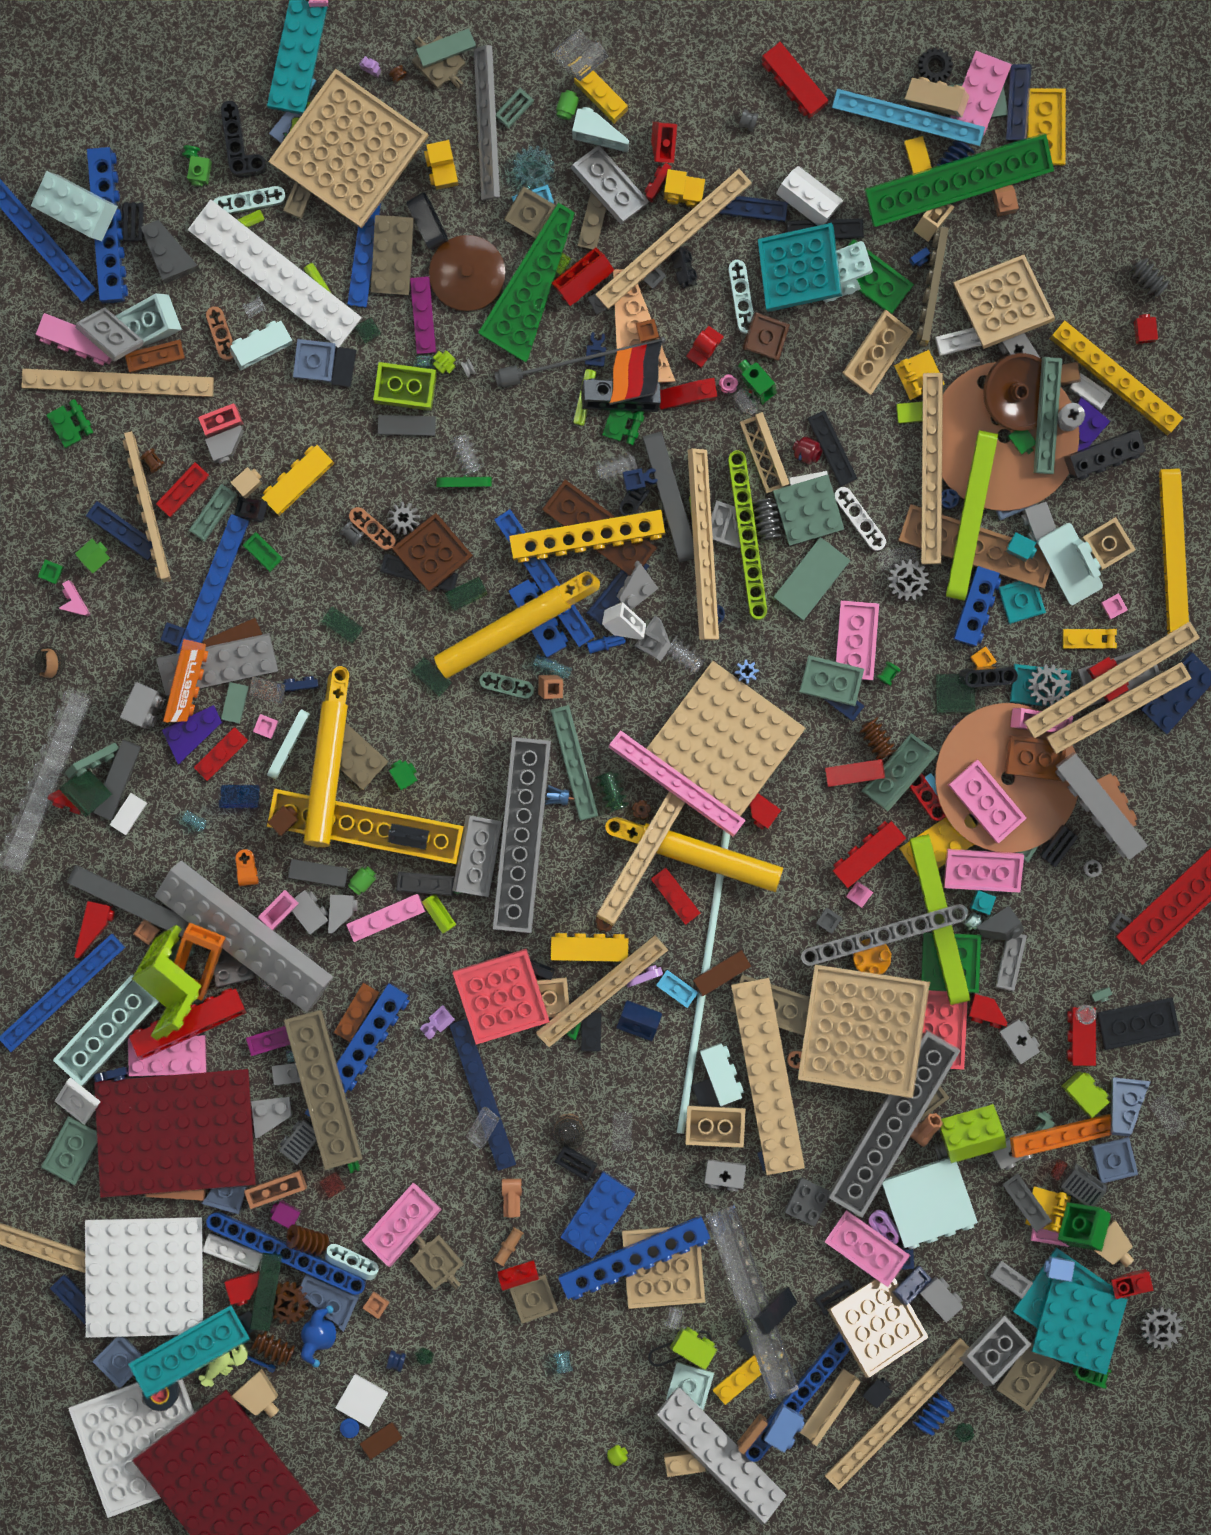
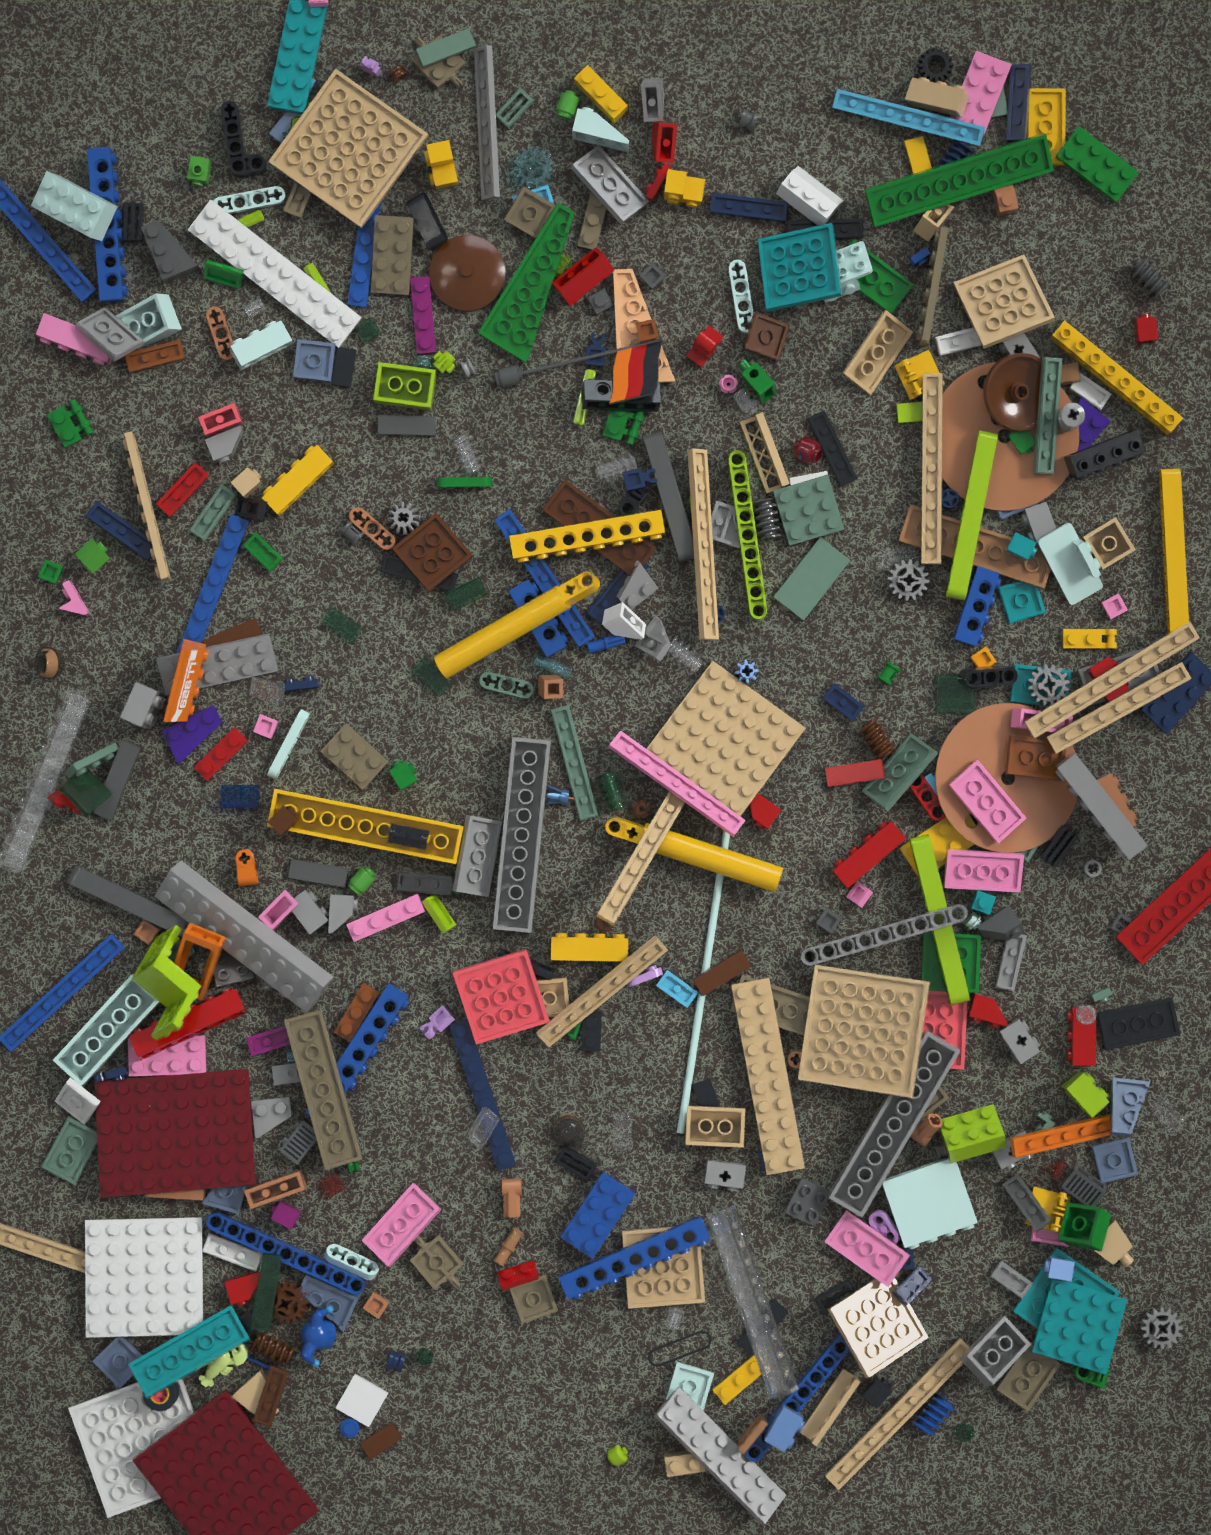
tan plate [22,369,214,397] -> none
dark blue plate [50,1274,86,1325] -> none
red slope [74,901,115,958] -> none
white tile [110,793,148,835] -> none
reddish brown bush [140,448,165,474] -> none
dark blue plate [160,622,186,647] -> none
green bush [182,145,200,158] -> none
clear light blue pin [182,810,207,832] -> none
sand green tile [221,682,249,724] -> none
reddish brown piece [286,1224,329,1256] -> none
yellow piece [303,666,349,847] -> none
clear panel [551,29,609,81] -> none
clear light blue bush [553,1350,573,1373] -> none
tan plate [595,169,752,310] -> none
dark blue panel [616,1000,662,1041] -> none
red plate [651,868,701,925] -> none
red slope [660,378,718,410] -> none
lime brick [669,1327,717,1370] -> none
black hinge [671,247,697,288] -> none
light aqua brick [700,1043,744,1106] -> none
black tile [754,1287,798,1335] -> none
red brick [762,42,829,118] -> none
sand green tile [799,655,864,706] -> none
white beam [834,487,886,551] -> none
bright pink plate [836,601,879,680] -> none
light orange dish [853,938,891,975] -> none
light grey brick [920,1276,963,1322] -> none
red slope [1111,1269,1154,1299] -> none
none -> green tile [203,260,244,289]
none -> reddish brown tile [252,1365,290,1428]
none -> light grey slope [641,78,664,122]
none -> green plate [1055,126,1139,203]

